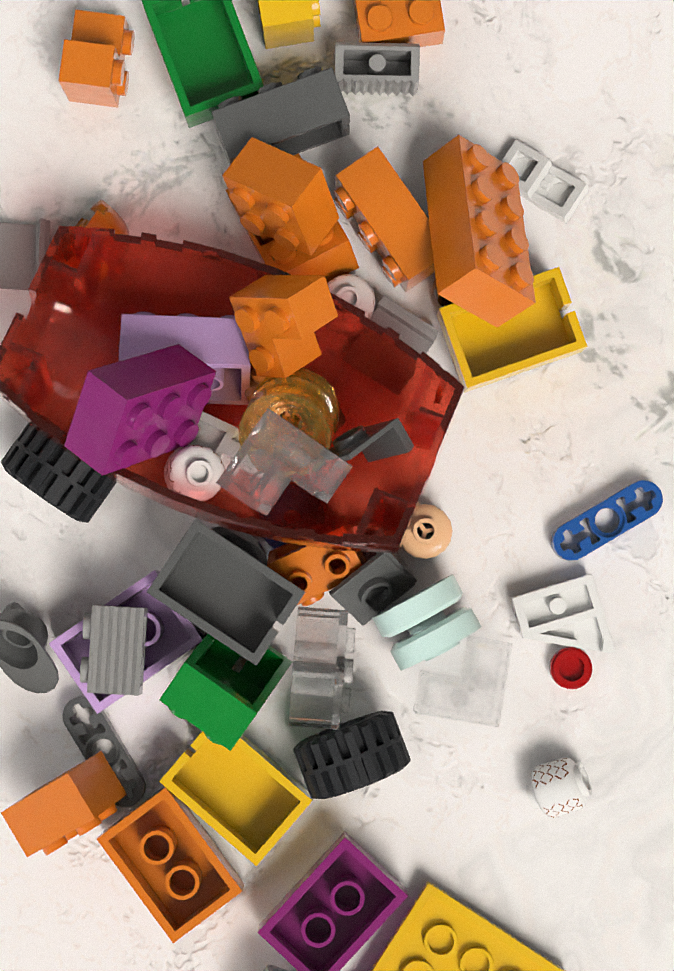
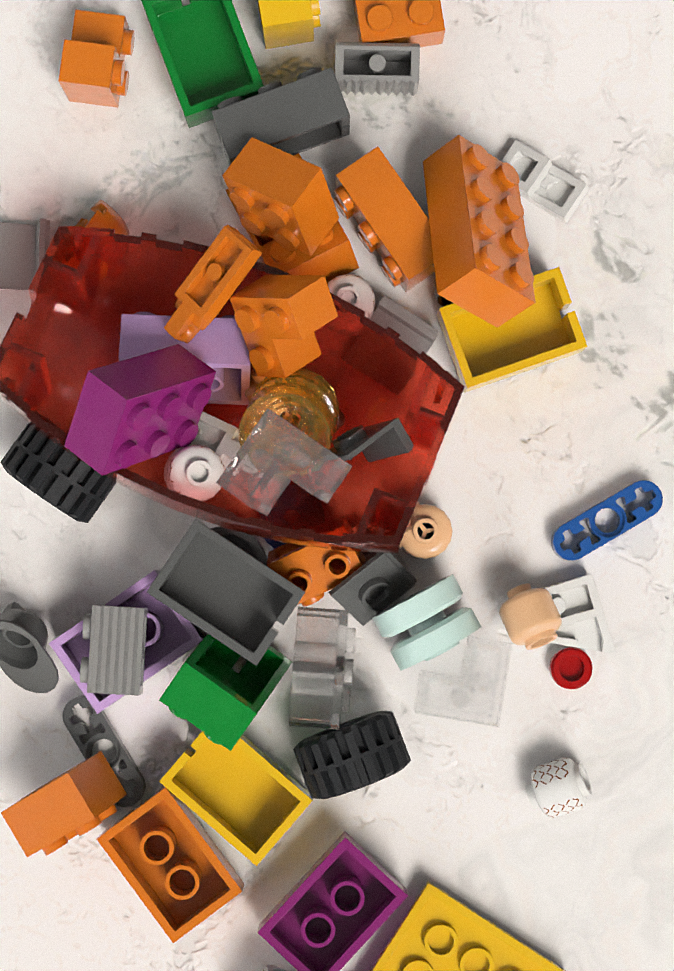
none -> orange hinge [164,224,262,344]
none -> light nougat head [499,583,562,650]

